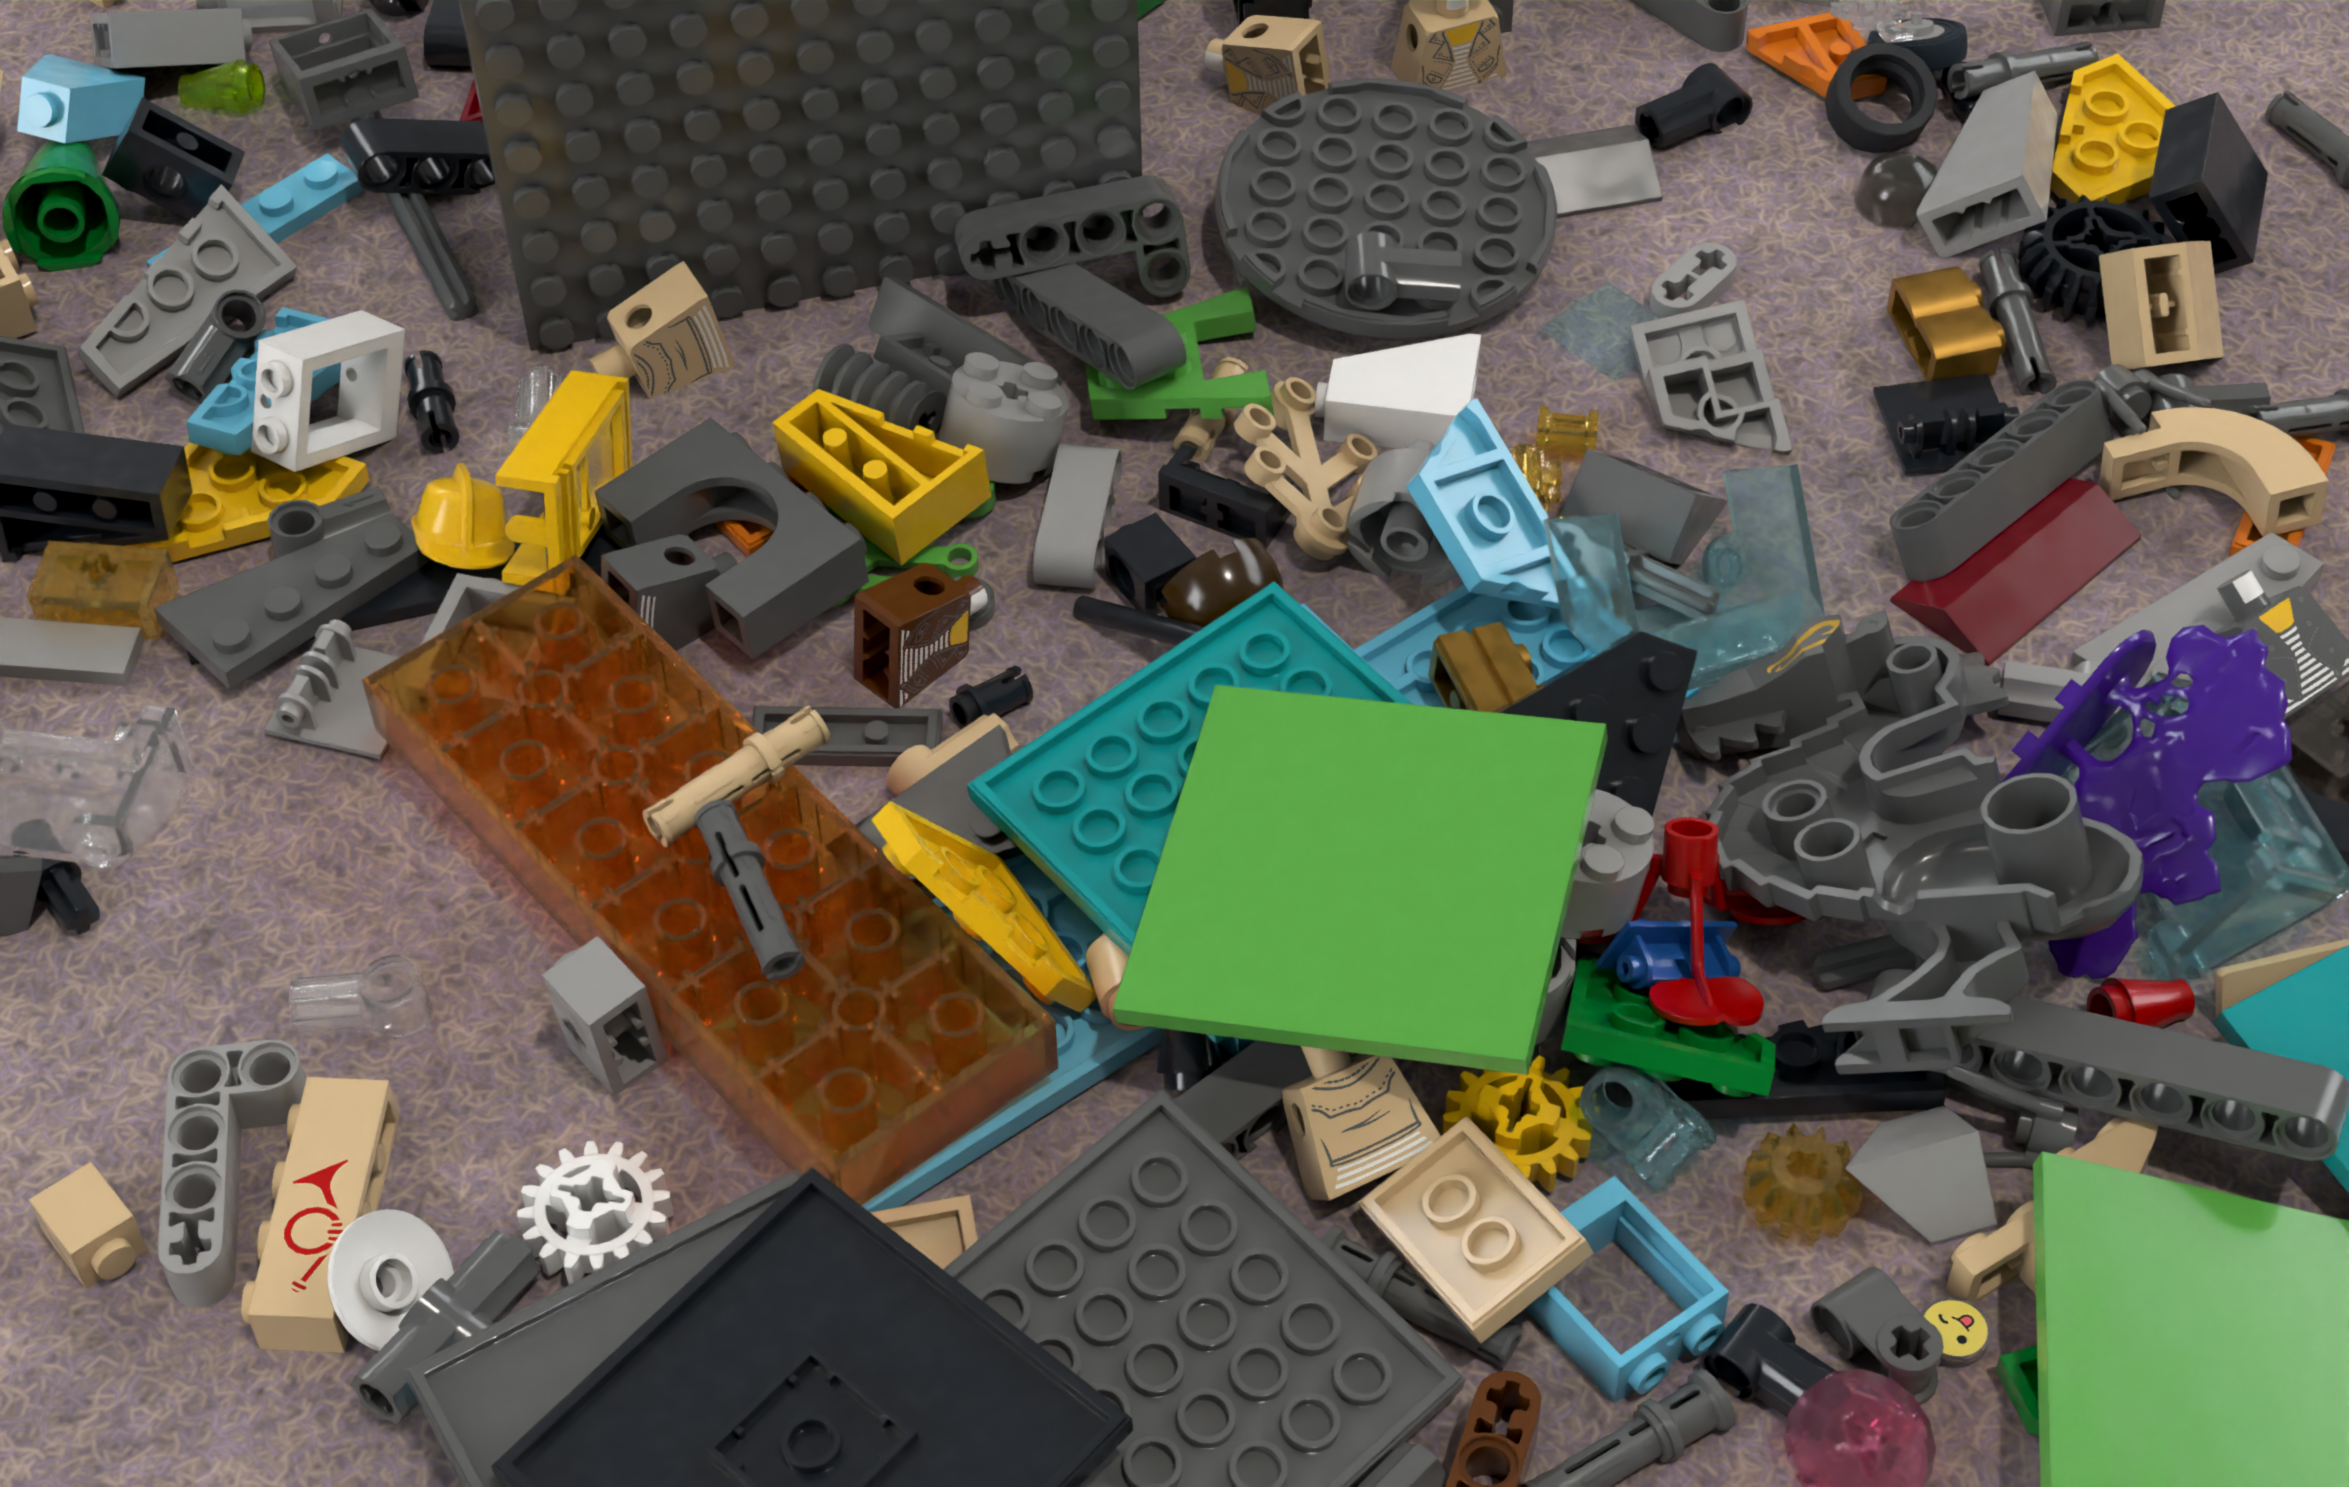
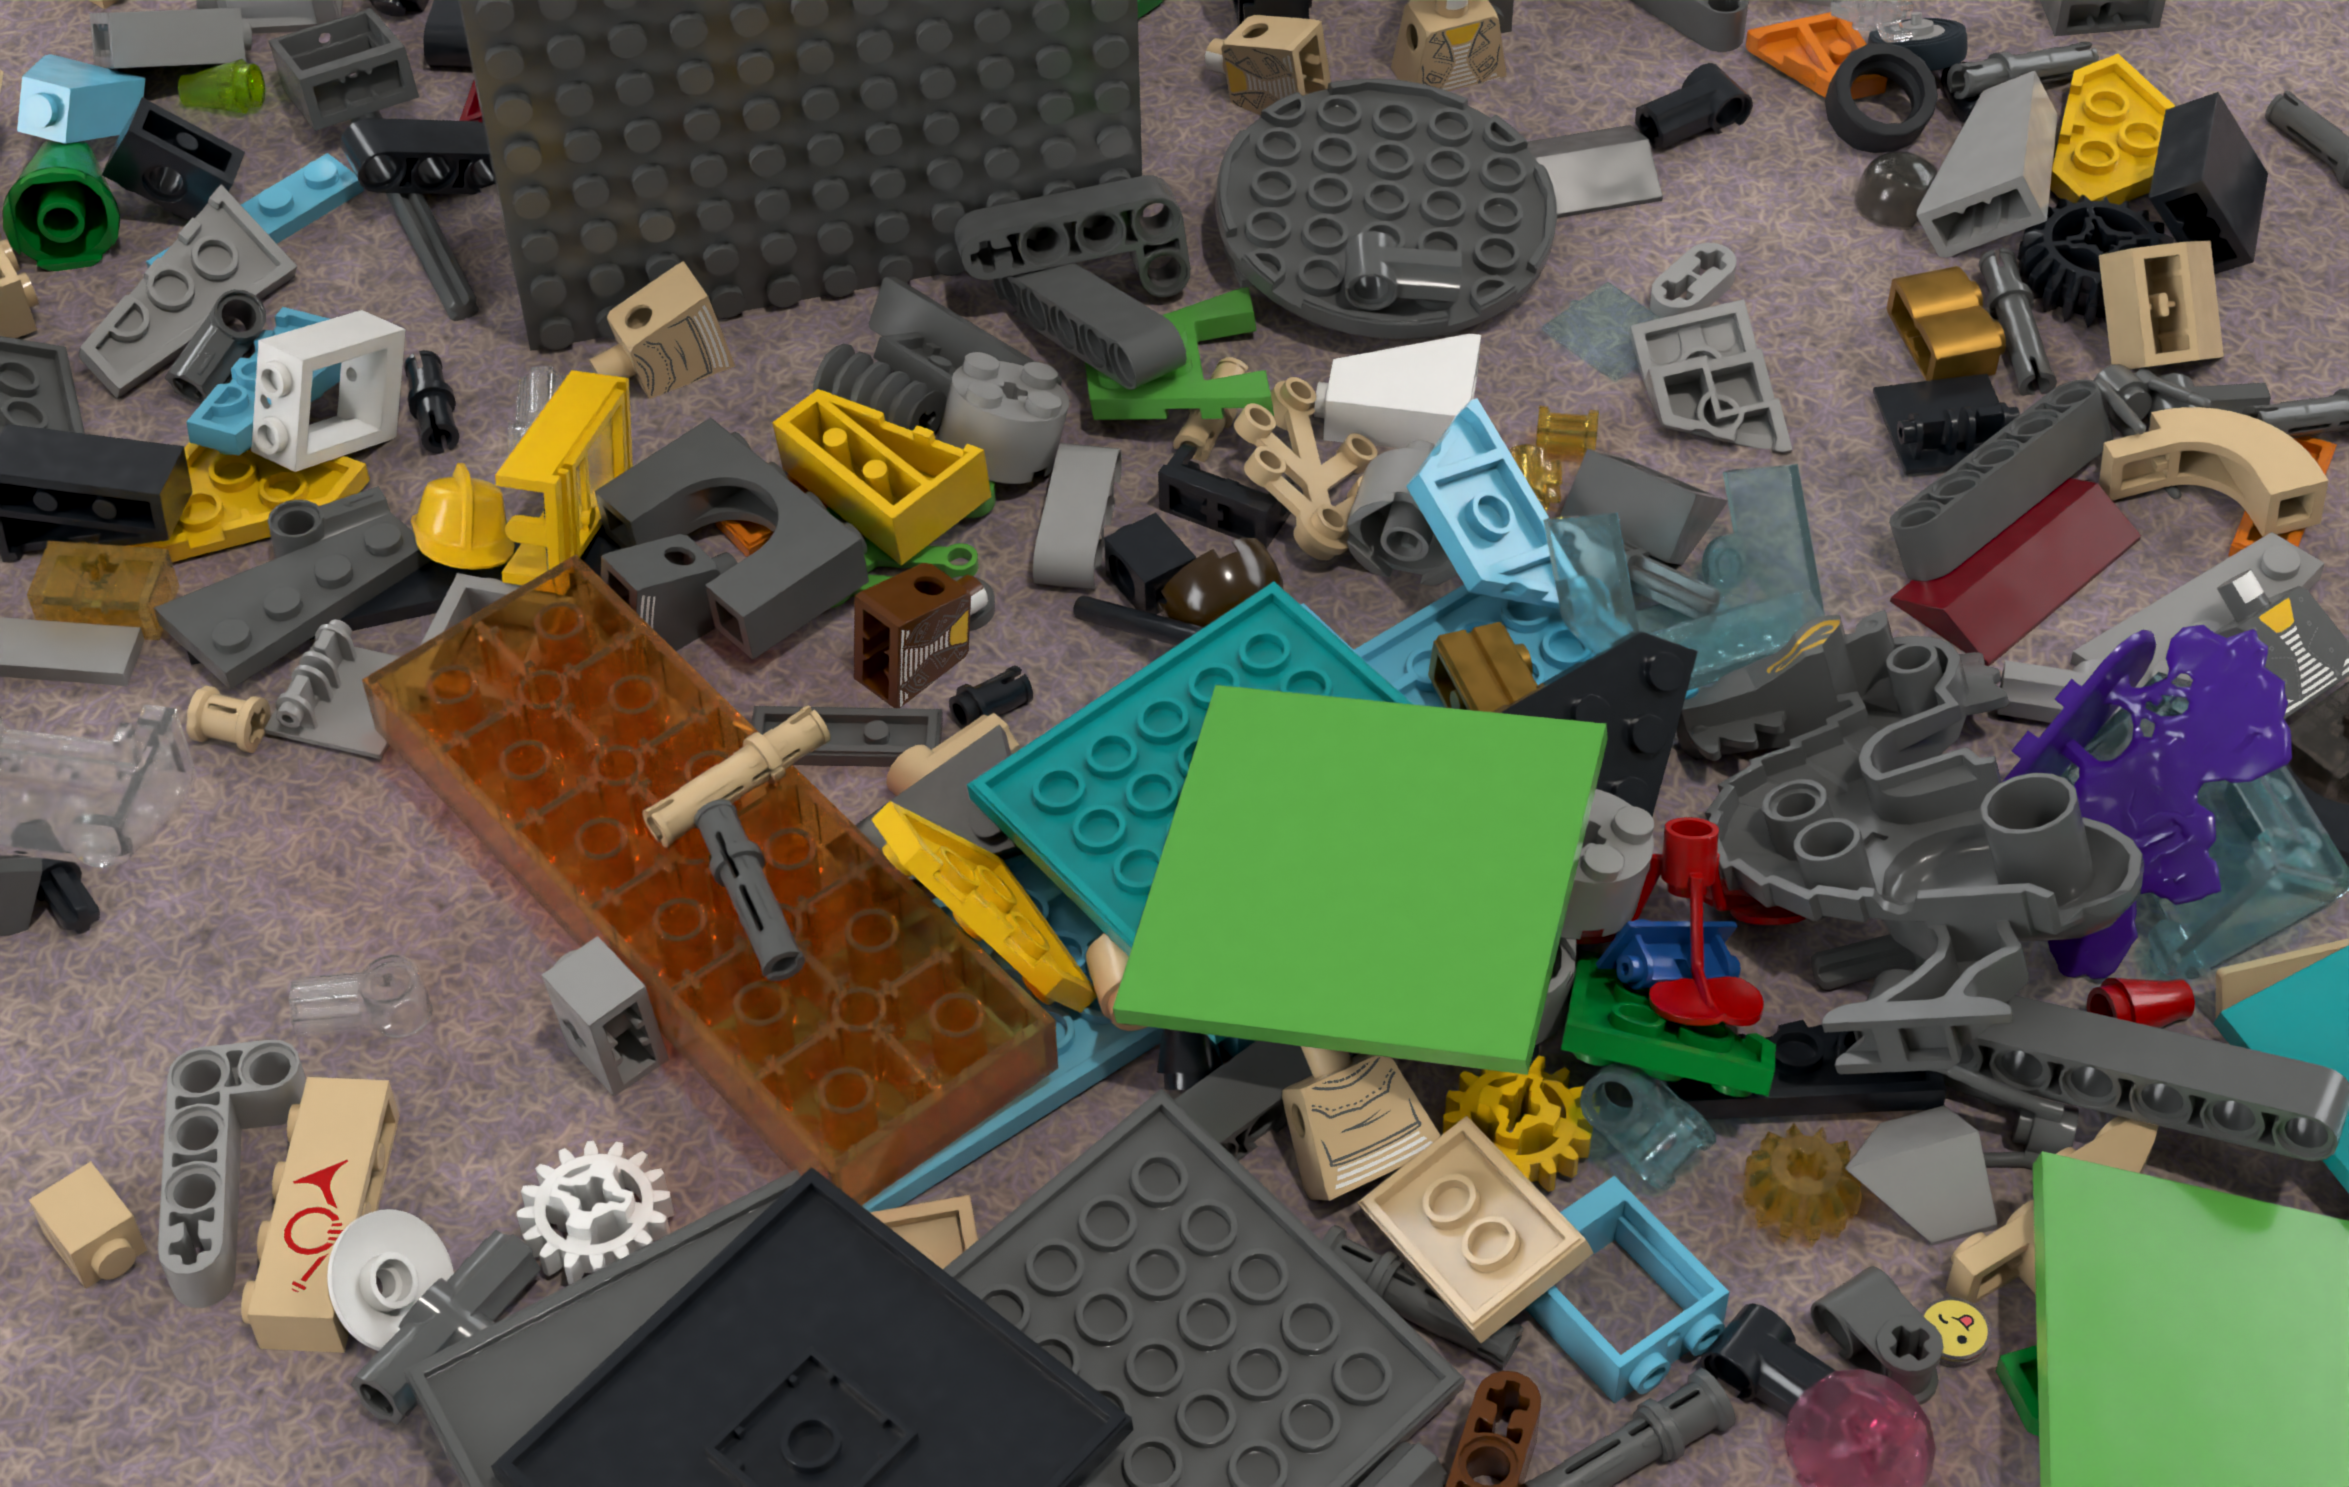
none -> tan bush [186,685,271,753]

